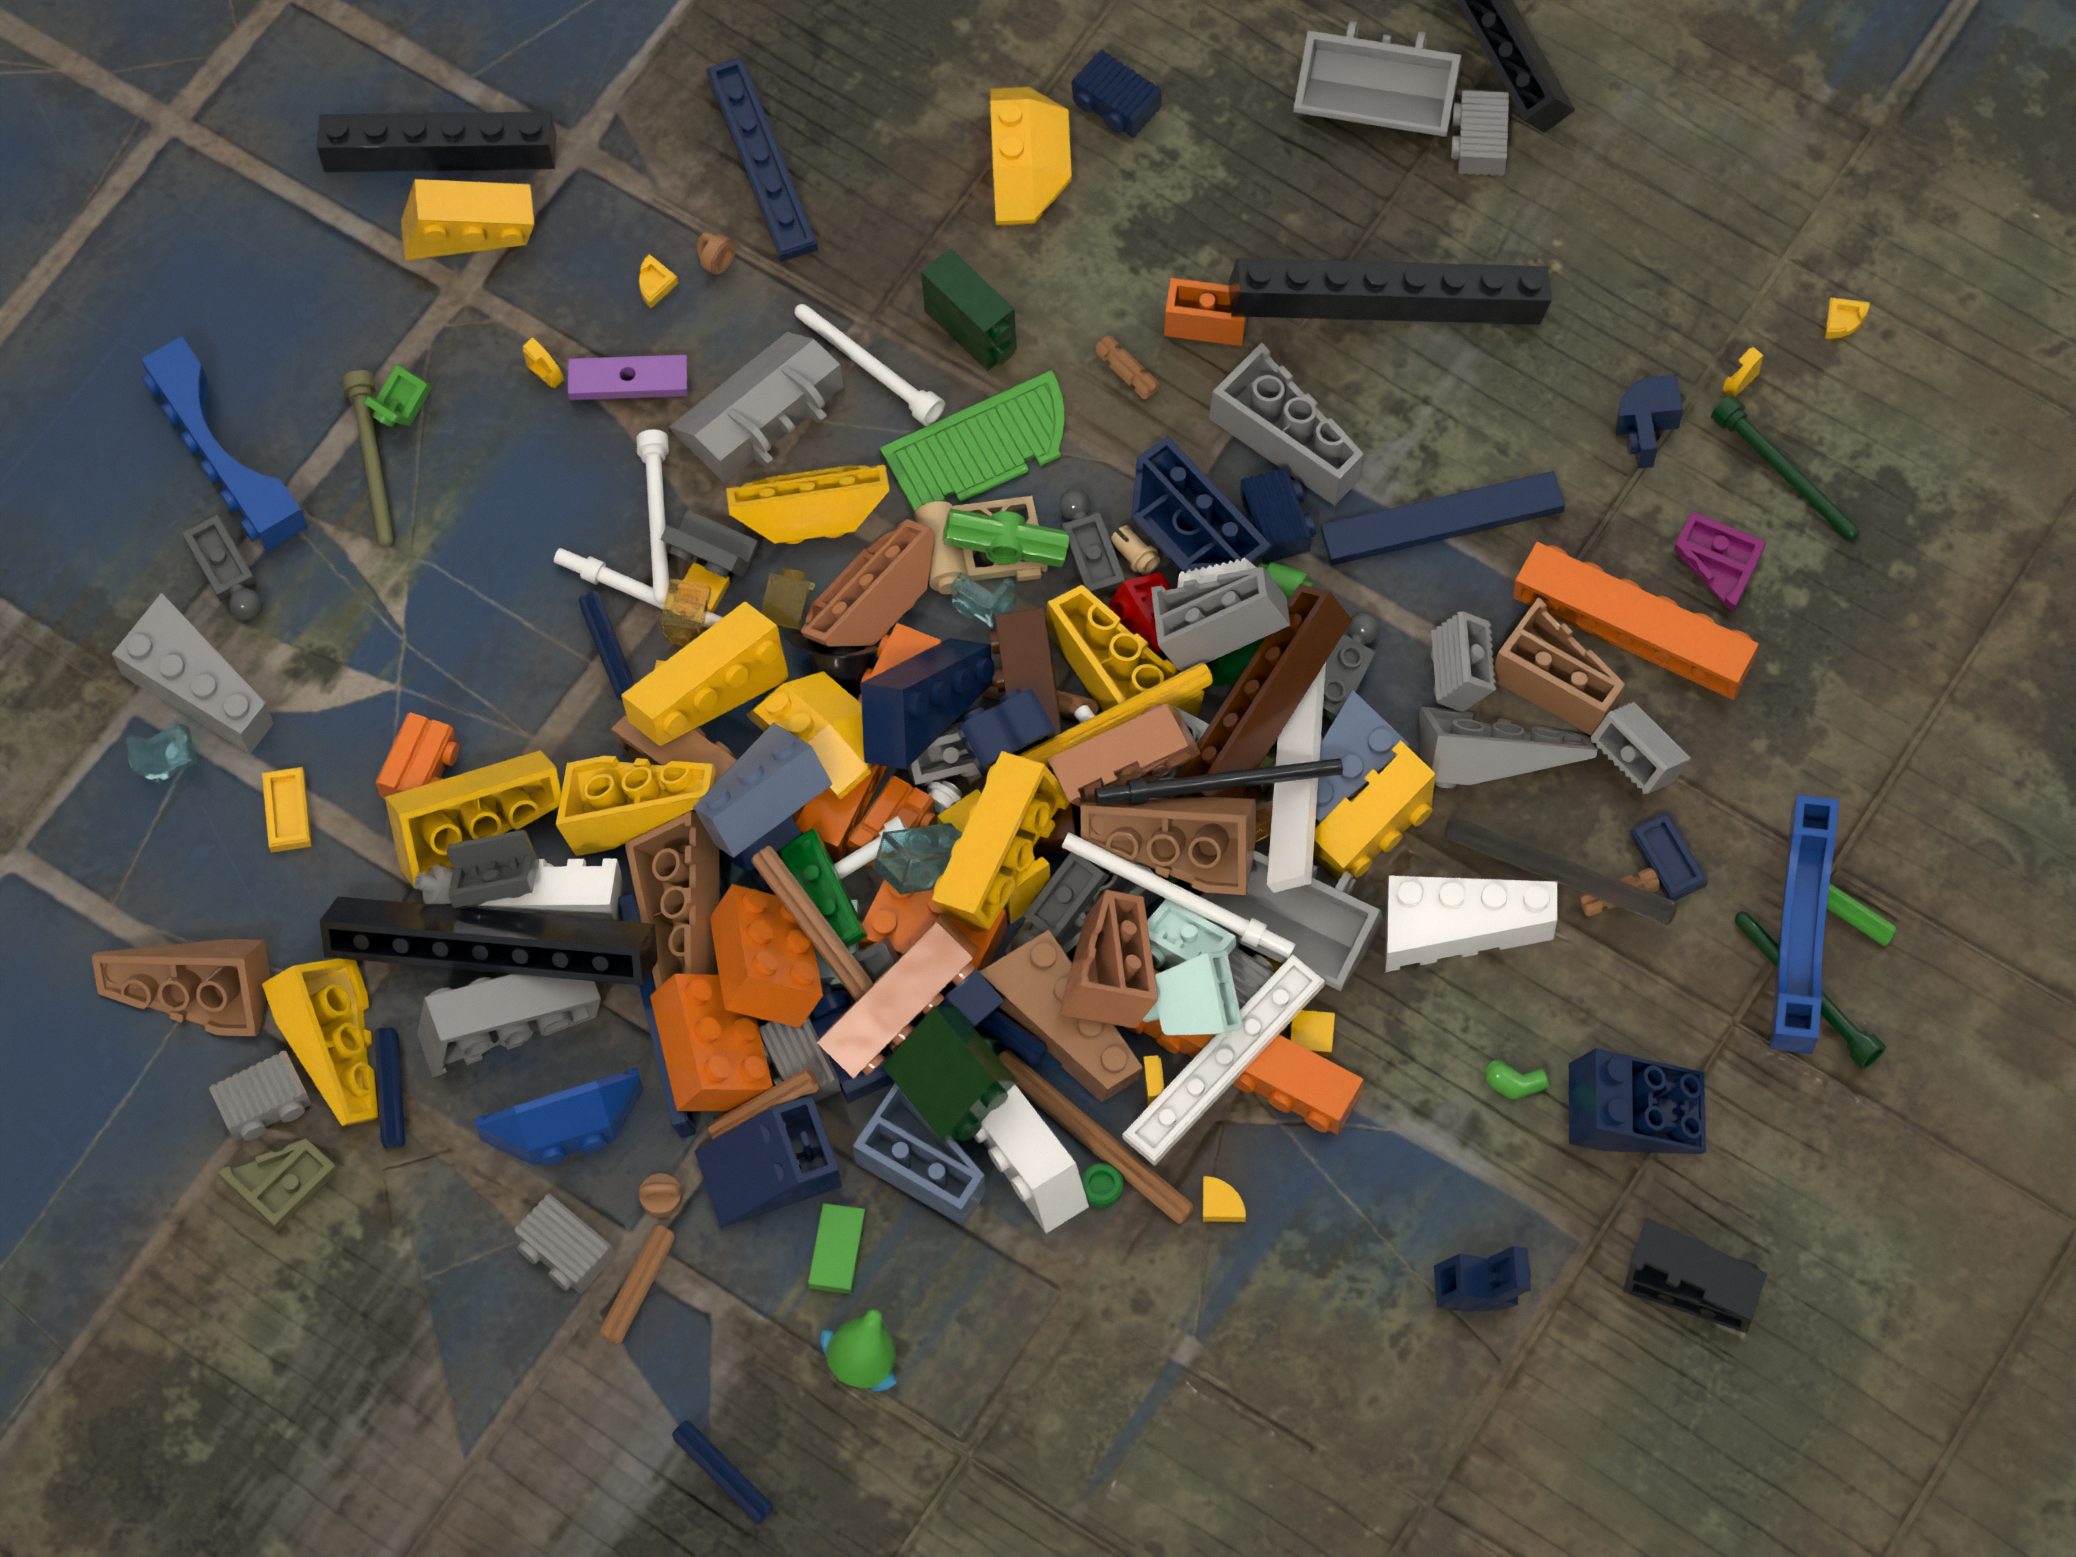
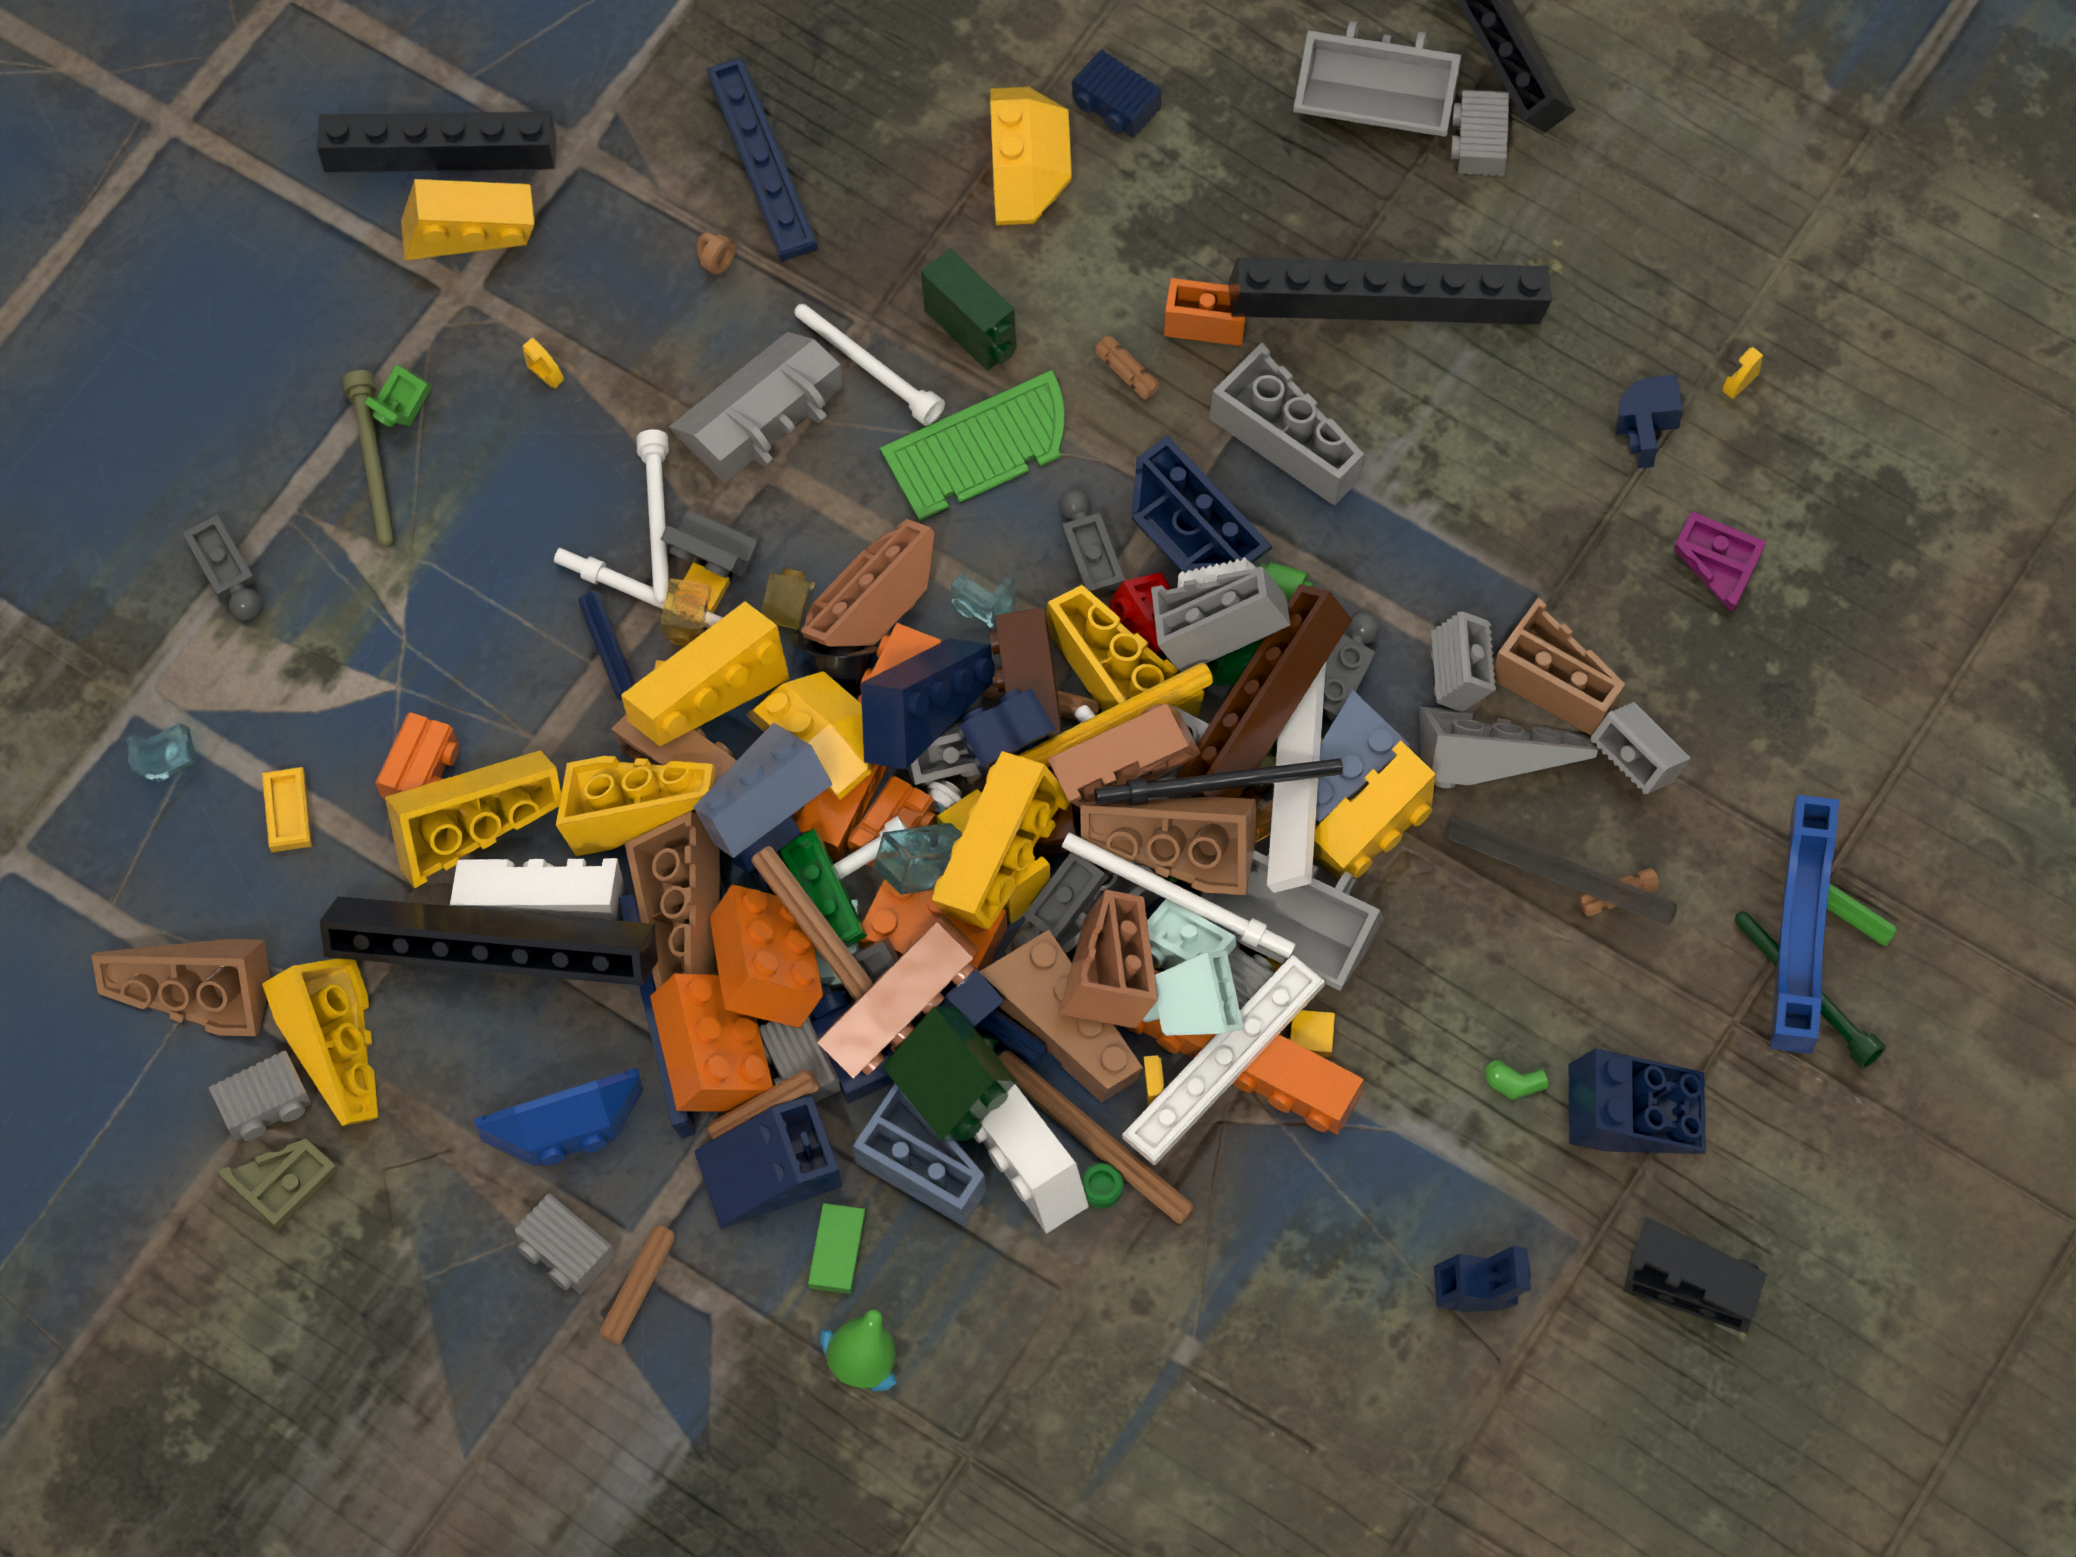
light grey wedge [112,593,274,755] -> none
blue arch [141,336,307,551] -> none
dark blue axle [374,1027,405,1149] -> none
light grey tile [414,865,454,906] -> none
light grey wedge [417,974,601,1078] -> none
dark grey bracket [447,830,539,908] -> none
medium lavender tile [568,355,688,400] -> none
yellow tile [639,254,678,308] -> none
medium nougat tile [639,1173,683,1218] -> none
dark blue axle [672,1420,773,1524] -> none
yellow wedge [726,465,890,544] -> none
tan piece [914,496,1048,594] -> none
bright green piece [942,508,1069,567] -> none
tan pin [1110,525,1160,575] -> none
yellow tile [1203,1176,1246,1222] -> none
dark blue brick [1240,467,1316,564] -> none
dark blue tile [1321,471,1565,566] -> none
white wedge [1385,876,1557,972] -> none
orange brick [1513,542,1759,700] -> none
dark blue tile [1630,812,1708,903] -> none
dark green piece [1711,395,1860,540] -> none
yellow tile [1825,297,1870,339] -> none

